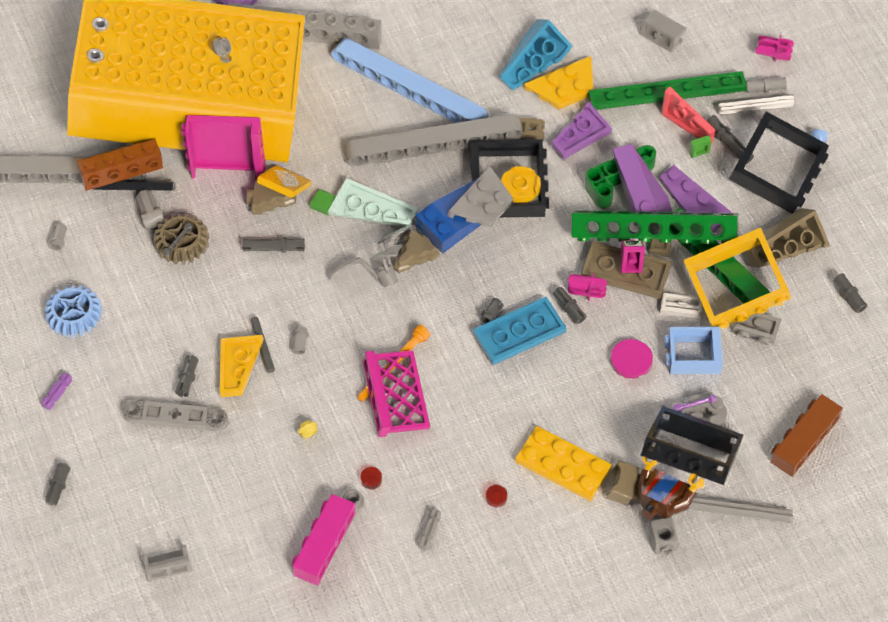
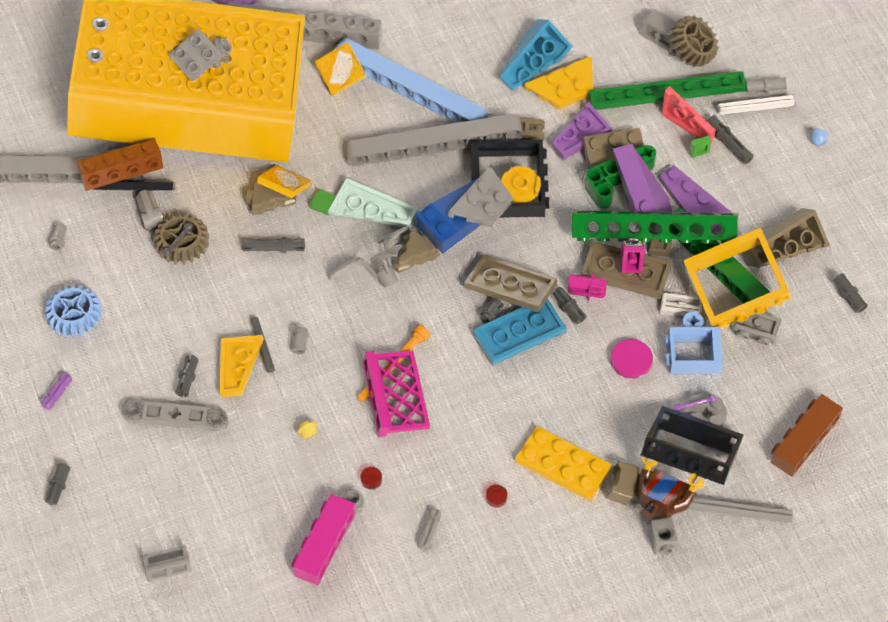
dark pink panel [182,115,266,179] -> none
black window [729,111,830,214] -> none
dark pink arm [755,35,794,62] -> none
none -> light grey hinge [168,28,224,82]
none -> tile [315,42,367,96]
none -> dark tan plate [464,255,557,312]
none -> dark tan wing [582,128,644,169]
none -> dark tan gear [669,15,719,67]
none -> light blue wheel [682,312,704,327]

